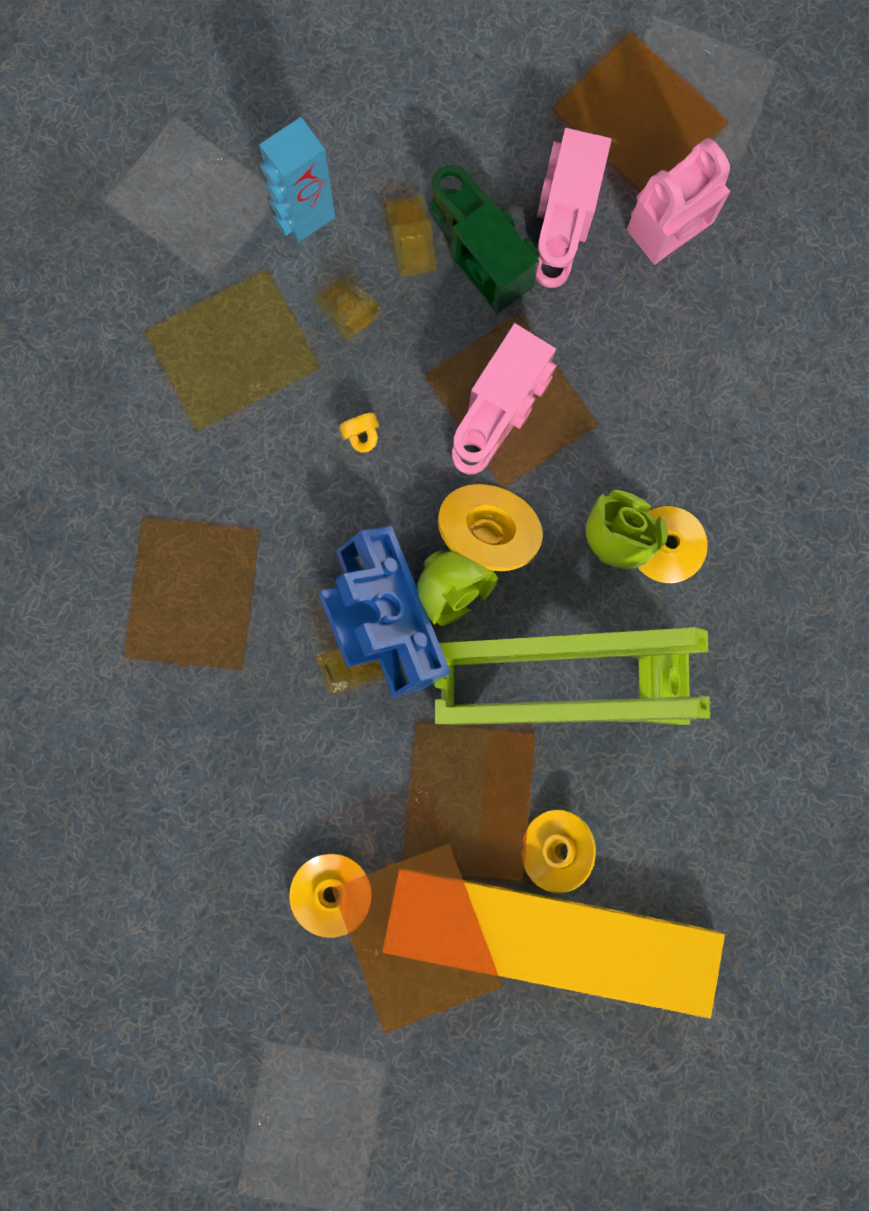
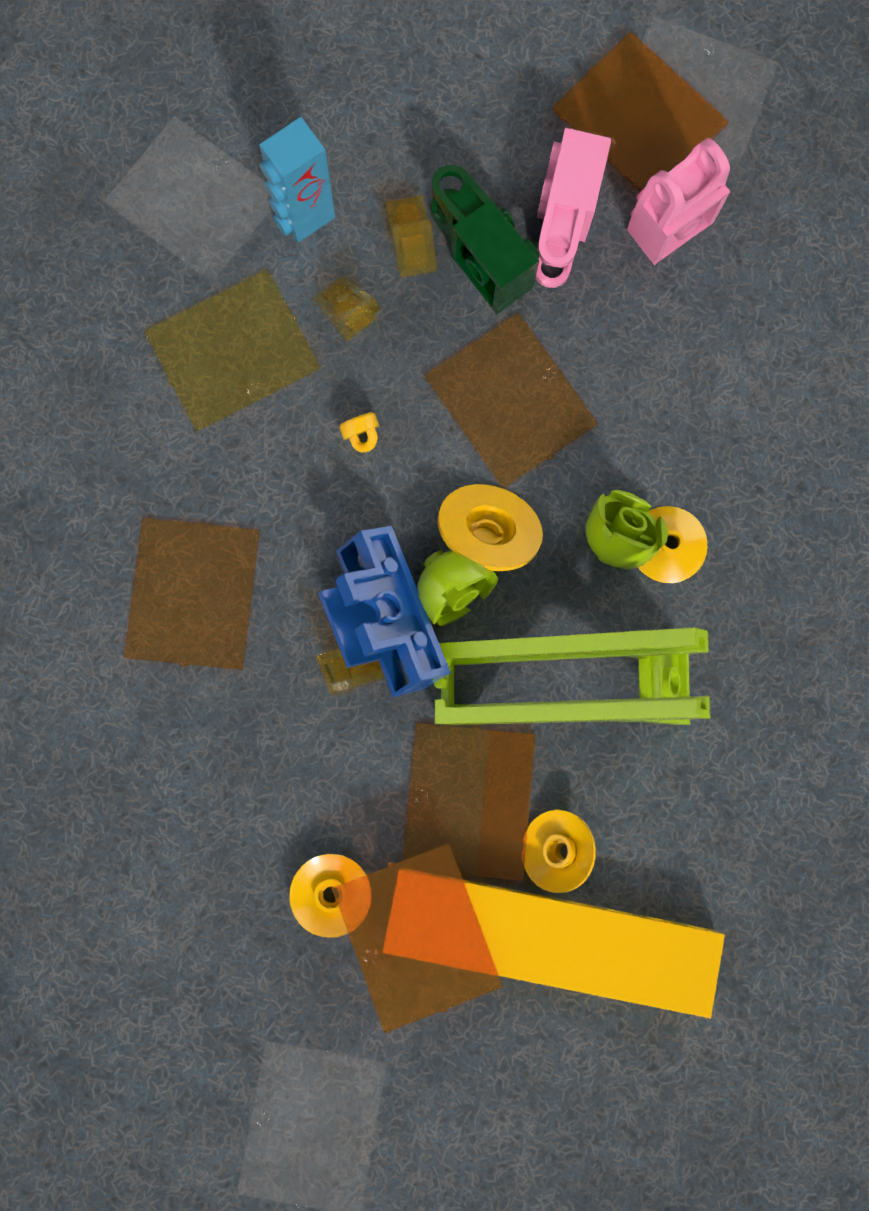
bright pink brick [452,323,557,474] -> none

